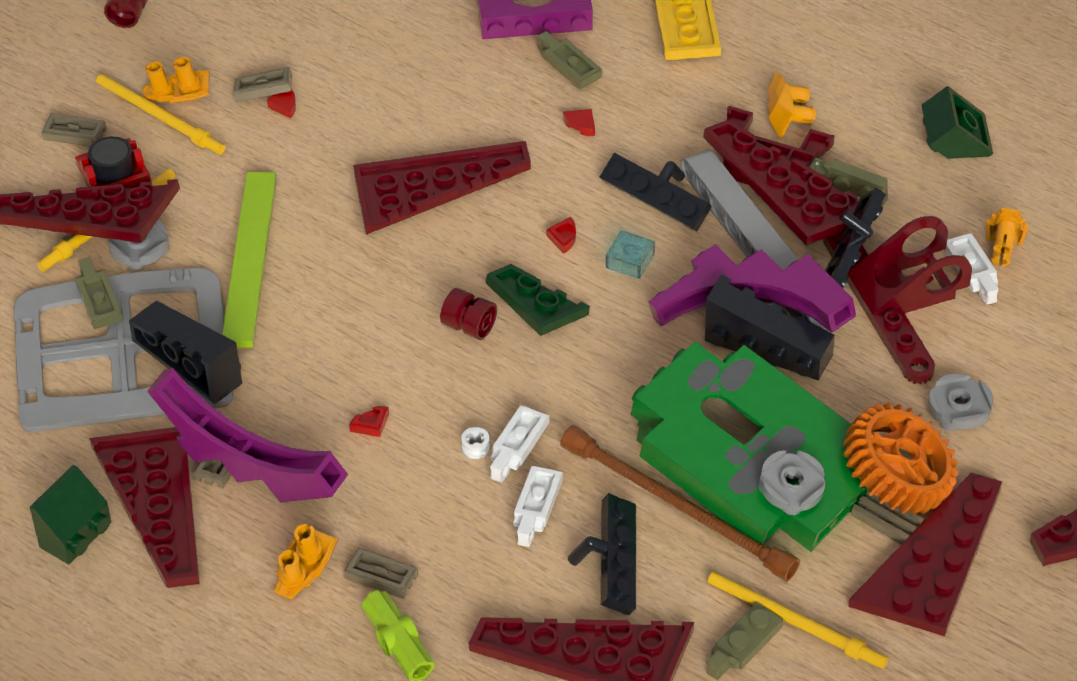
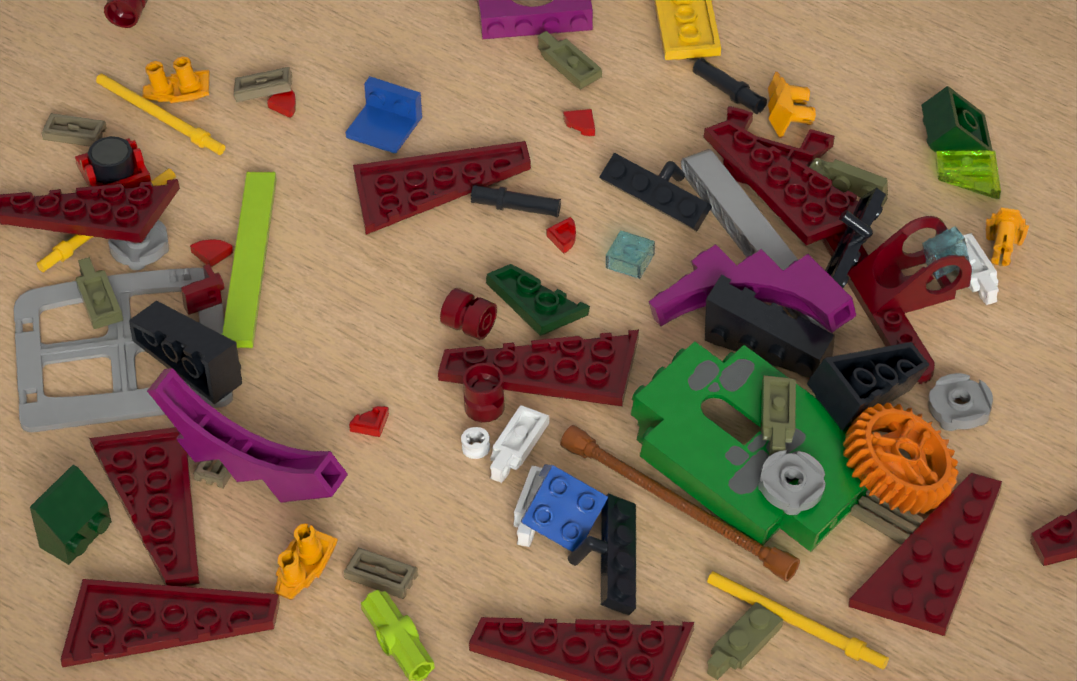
none -> dark red wing [60,579,280,668]
none -> dark red bracket [181,264,225,315]
none -> red tile [190,239,233,267]
none -> blue bracket [346,76,422,153]
none -> dark red wing [438,329,639,407]
none -> dark red wheel [463,363,505,423]
none -> black pin [471,185,561,218]
none -> blue bracket [521,464,608,552]
none -> black pin [693,58,767,114]
none -> olive hinge [761,375,796,456]
none -> black wedge [807,342,929,431]
none -> clear light blue piece [922,226,970,279]
none -> clear neon green wing [935,151,1001,199]

